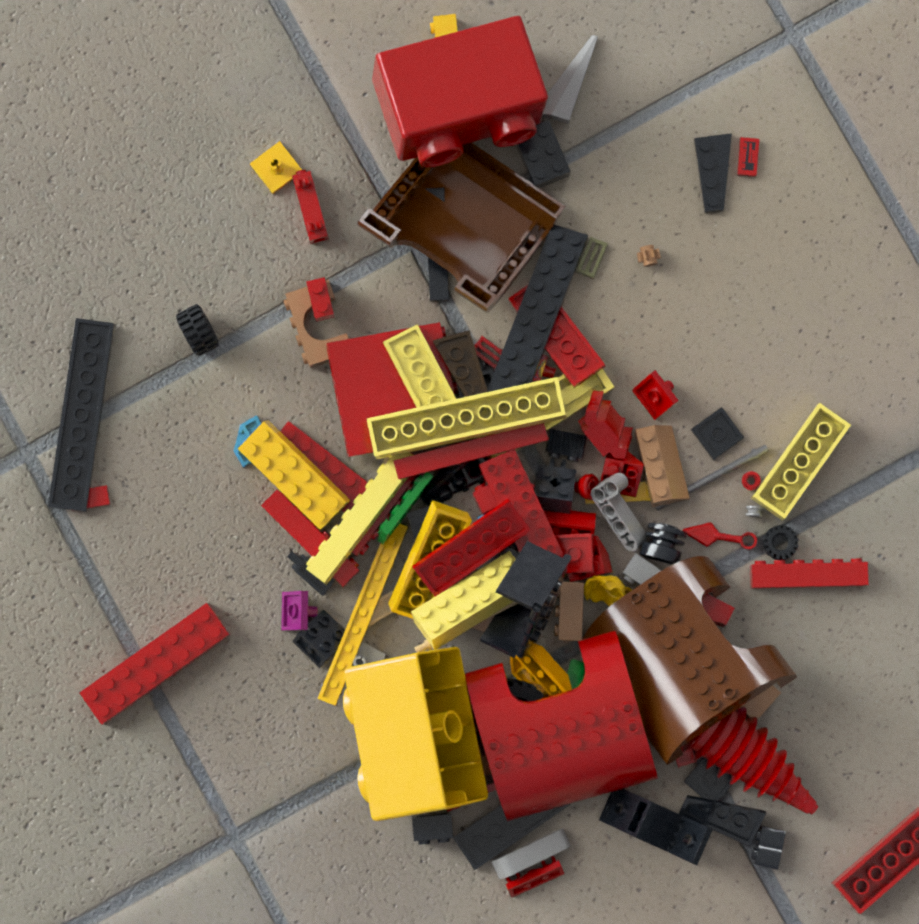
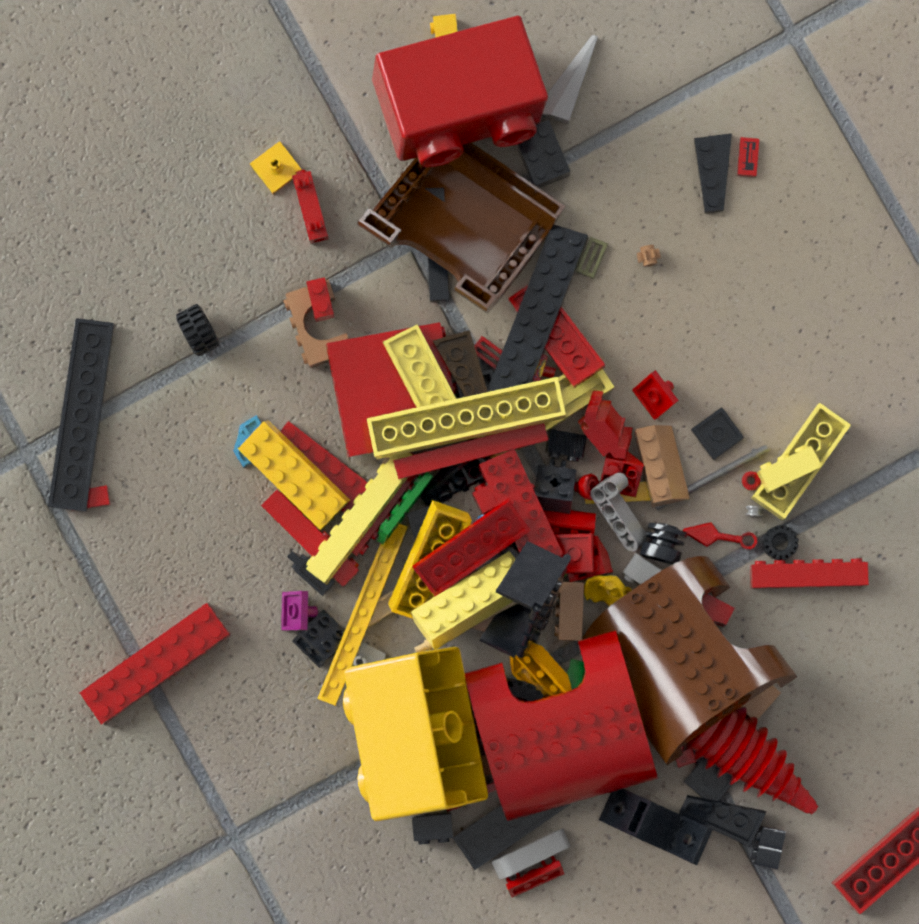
none -> light yellow brick [757,445,822,493]

